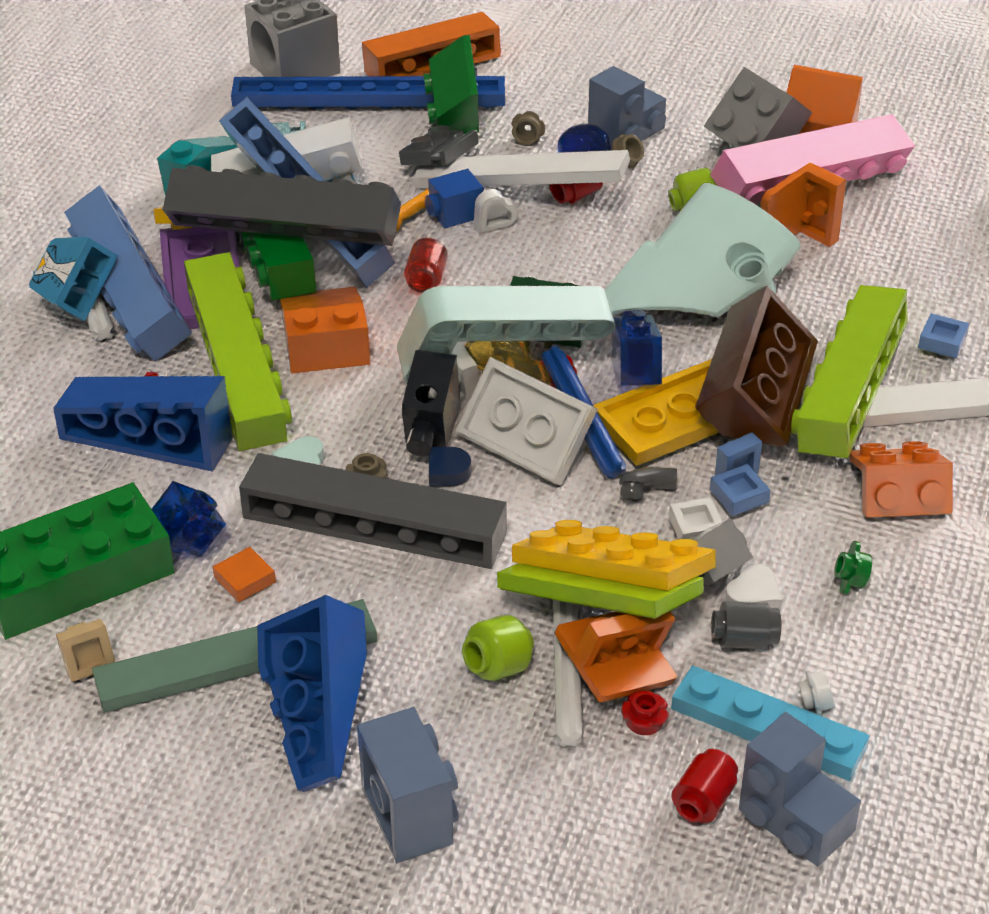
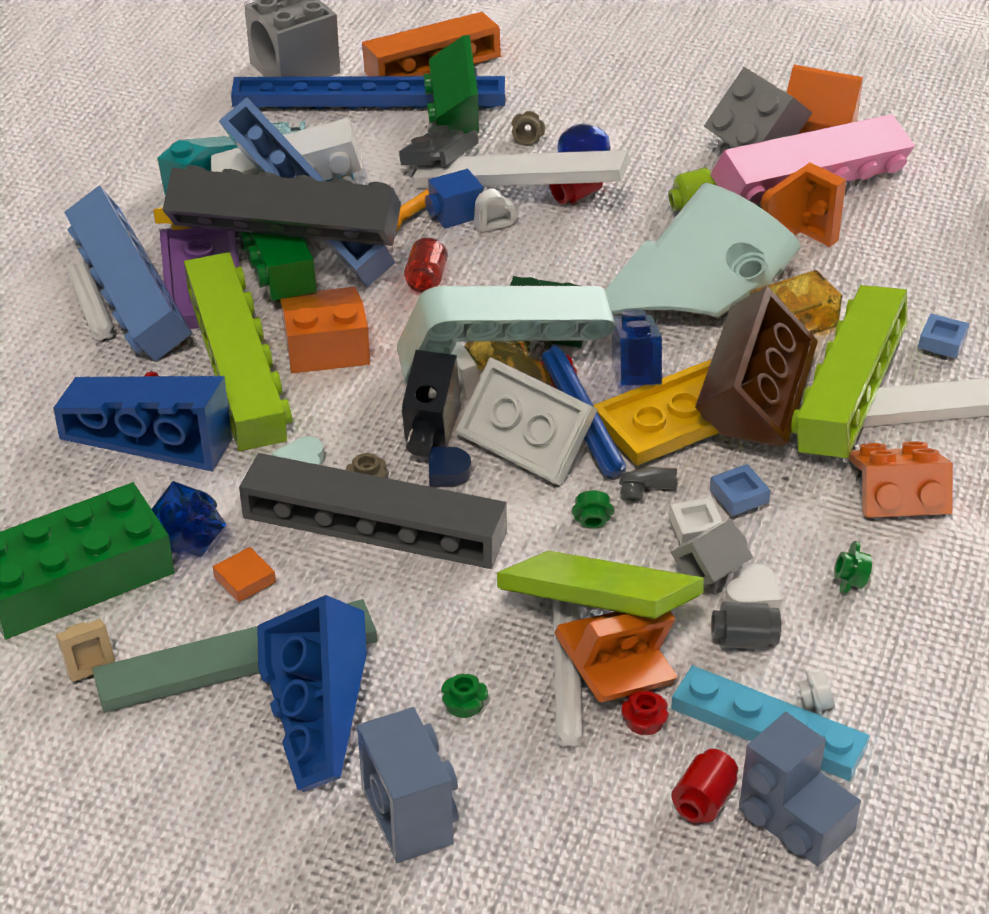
dark azure torso [29,237,118,321] -> none
lime head [462,615,534,681] -> none
yellow plate [512,520,716,591] -> none
sand blue brick [587,66,666,151] -> none
dark tan plate [611,134,644,168] -> none
medium blue plate [715,433,762,475] -> none
none -> green plate [441,674,488,718]
none -> green plate [571,490,615,529]
none -> clear yellow brick [750,270,843,335]

